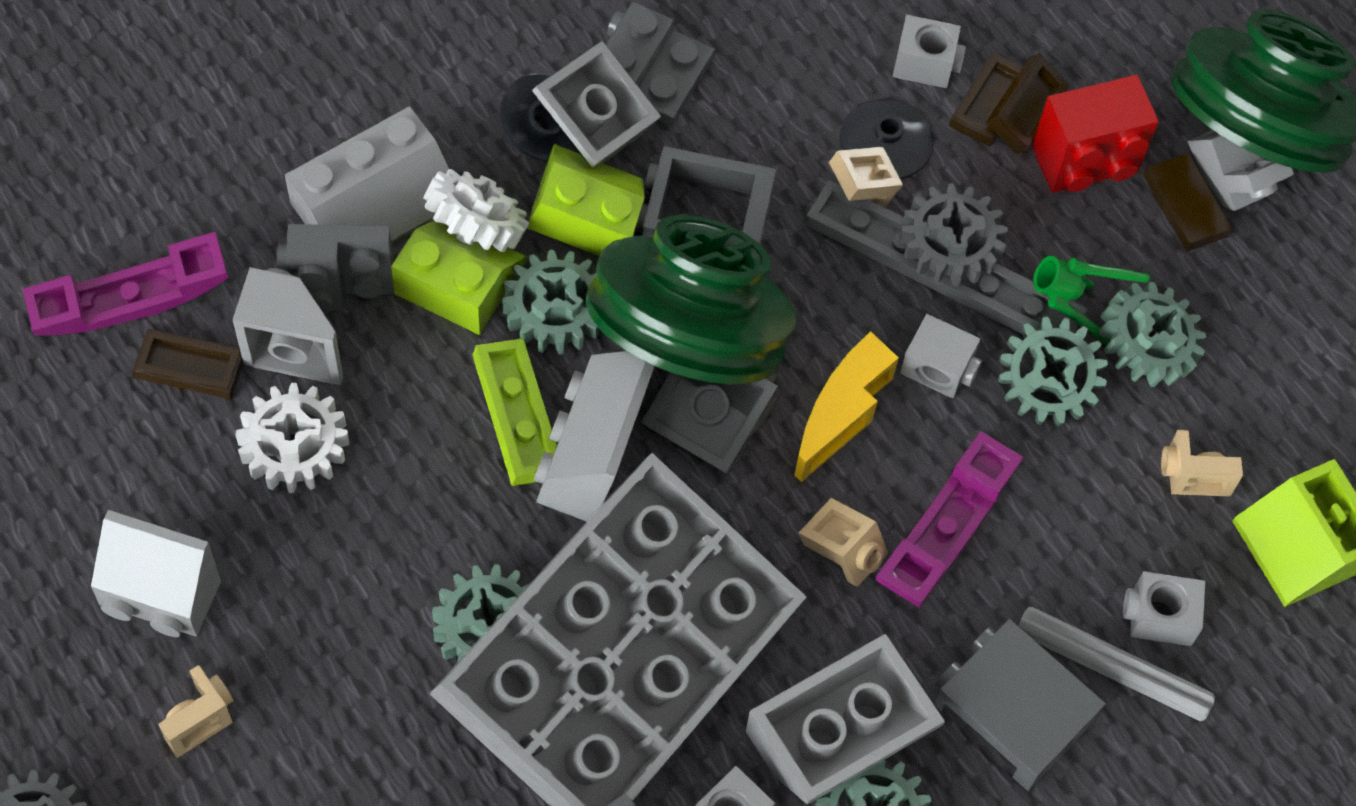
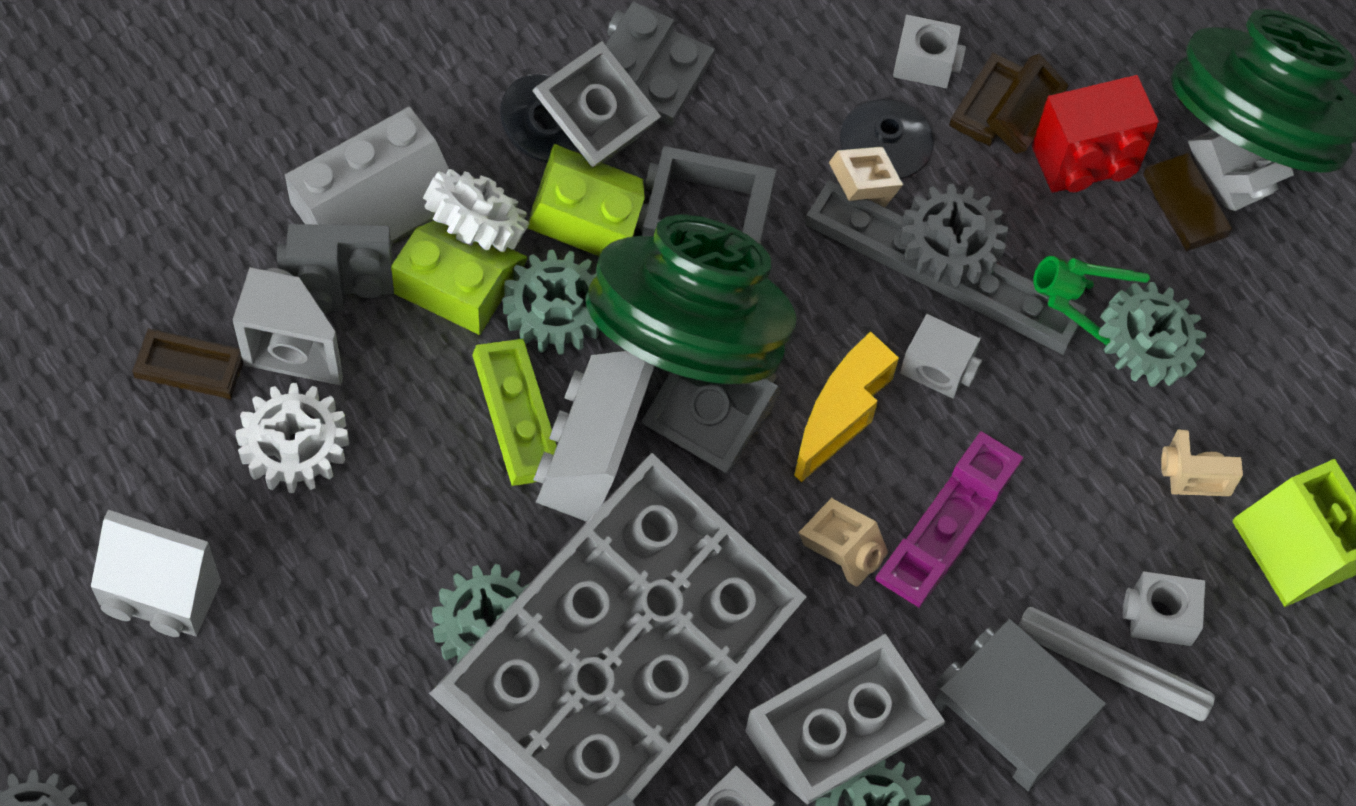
magenta slope [23,232,229,336] -> none
tan bracket [158,665,233,758] -> none
sand green gear [998,317,1108,426] -> none

